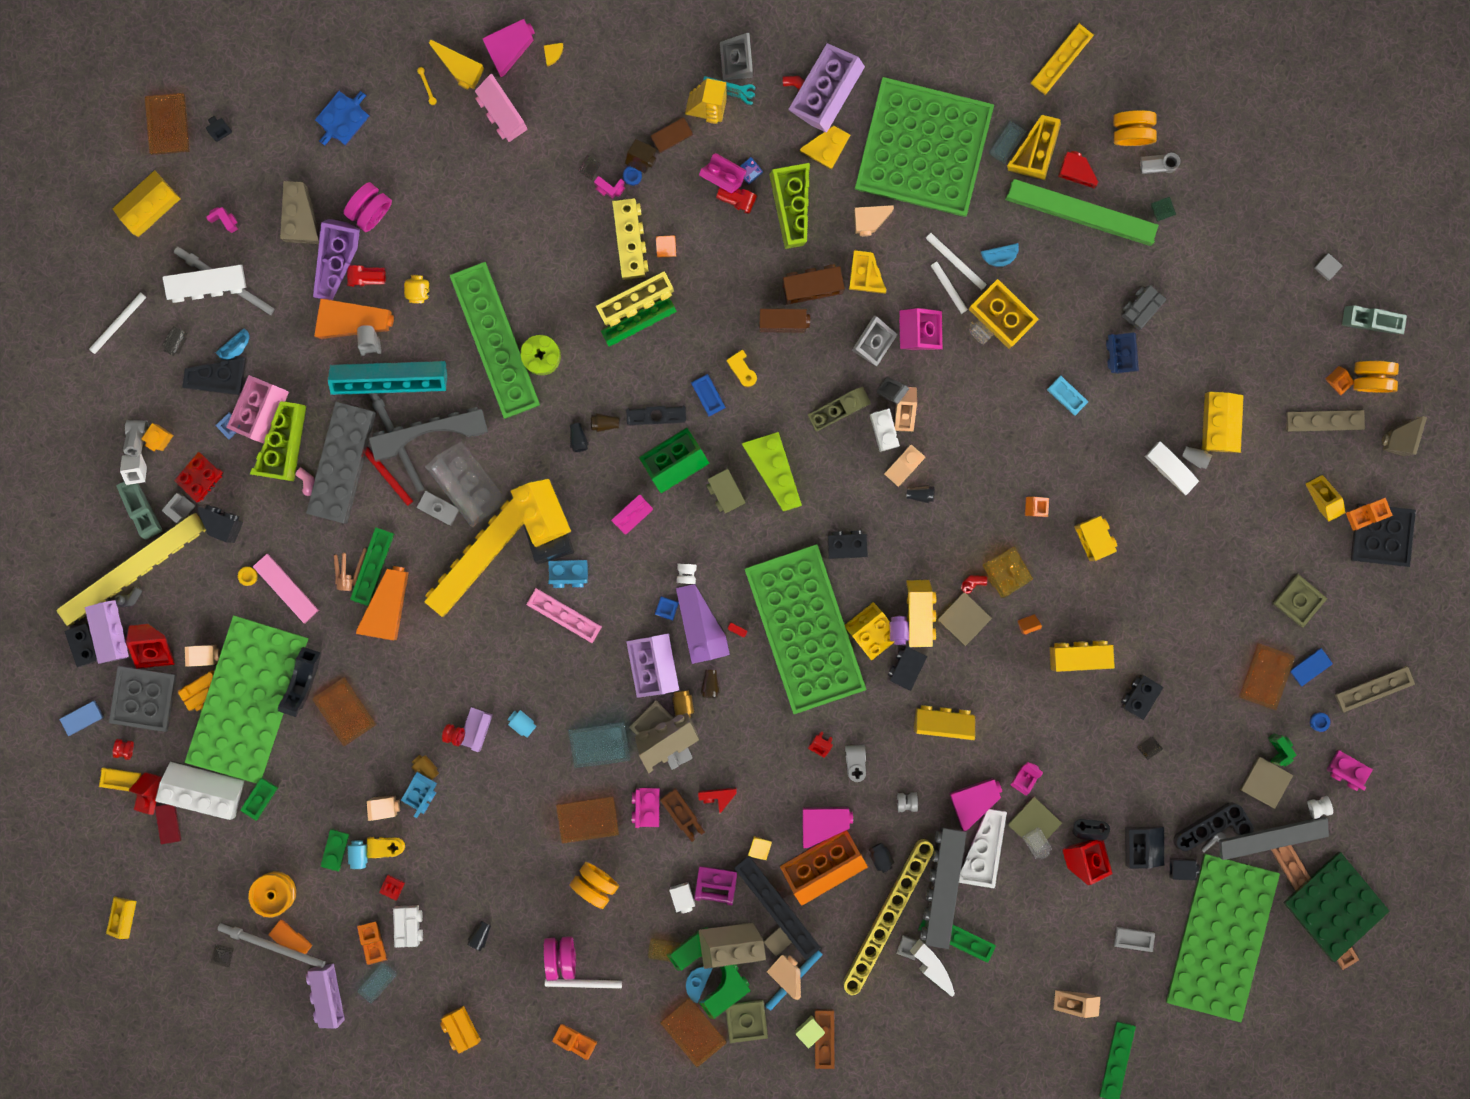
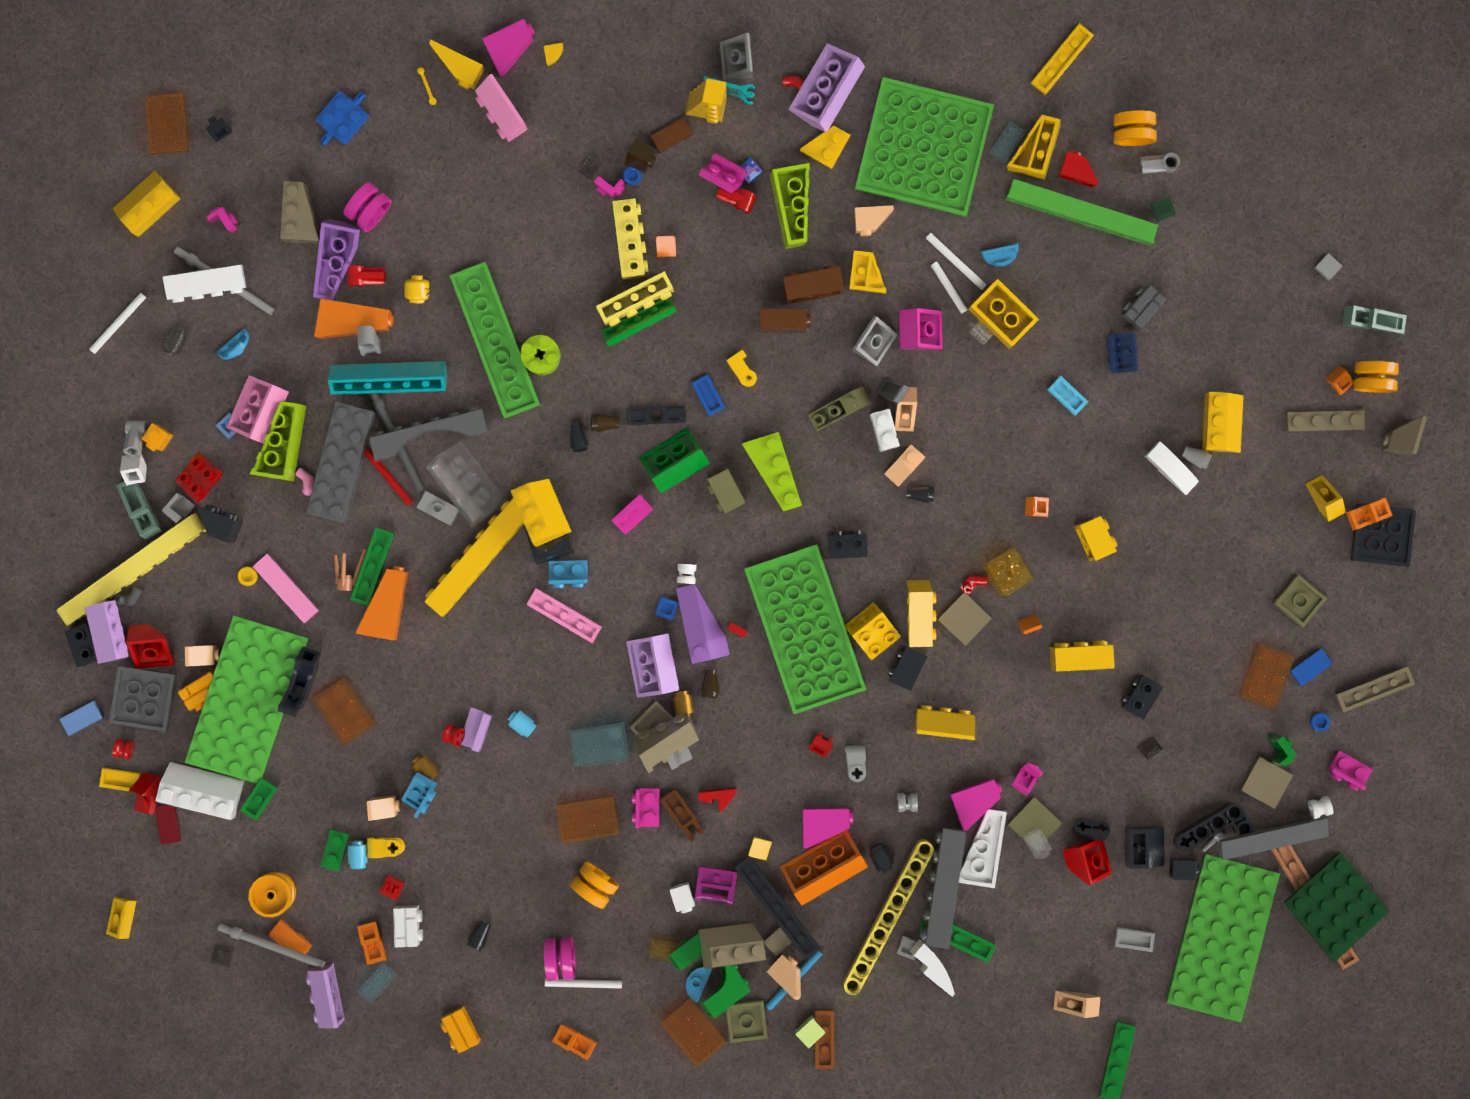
black wing [182,357,246,395] -> none
medium lavender brick [890,616,909,645] -> none

